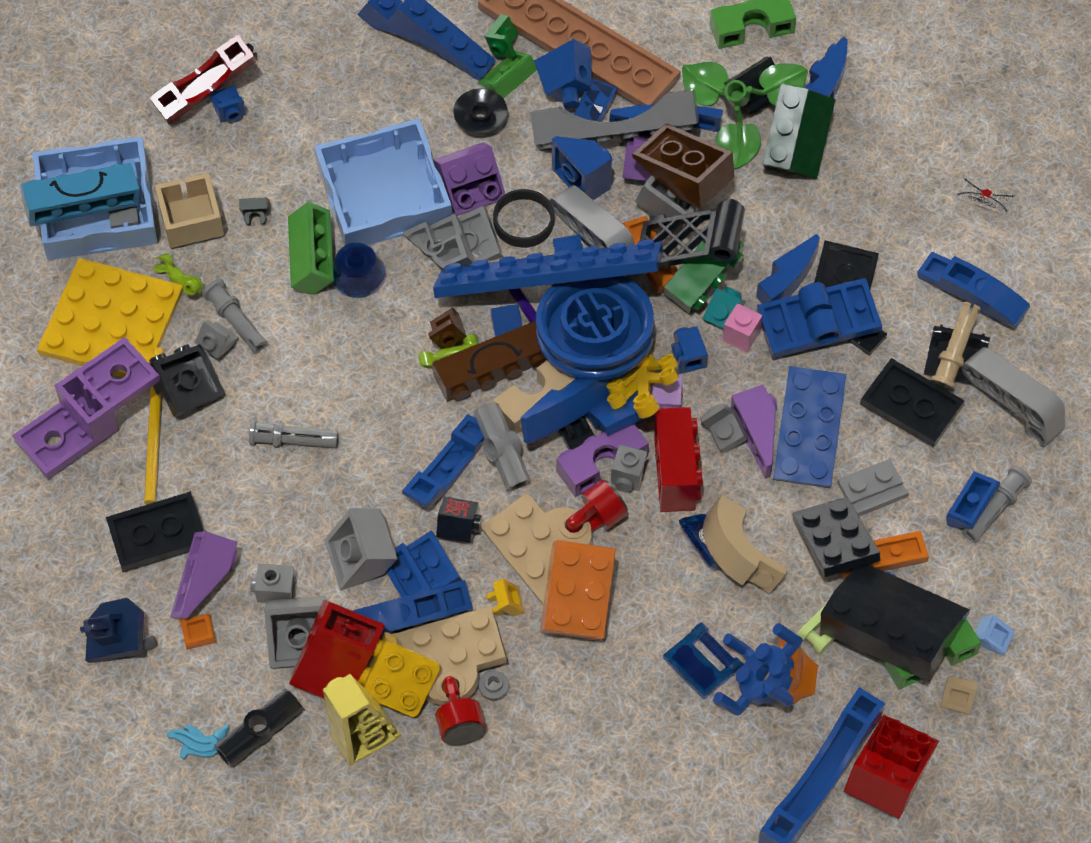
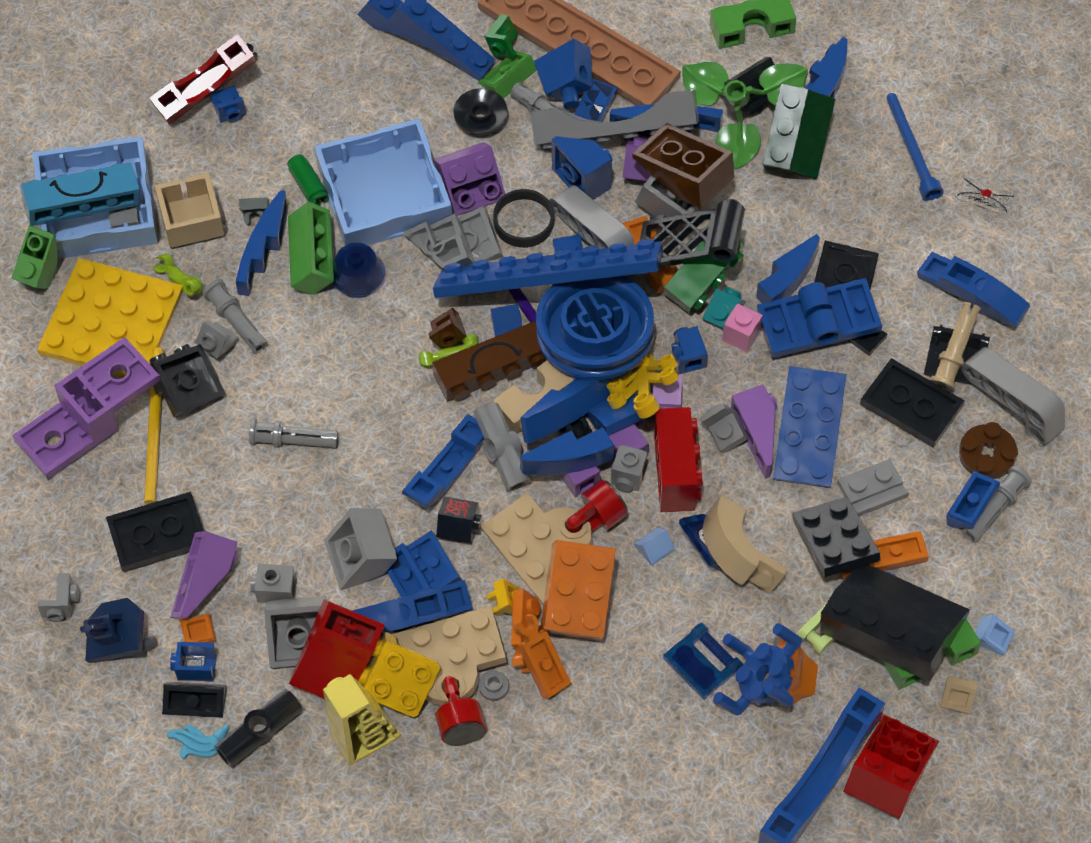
none -> bright green slope [11,225,58,289]
none -> light grey bracket [38,573,79,621]
none -> black slope [162,682,227,718]
none -> blue window [170,642,216,682]
none -> blue slope [235,190,288,296]
none -> green piece [287,154,329,206]
none -> light grey pin [510,82,557,112]
none -> orange plate [511,588,541,674]
none -> orange plate [513,614,572,699]
none -> blue slope [520,427,615,475]
none -> light blue slope [634,528,675,566]
none -> blue piece [886,93,944,201]
none -> reddish brown plate [959,422,1018,479]

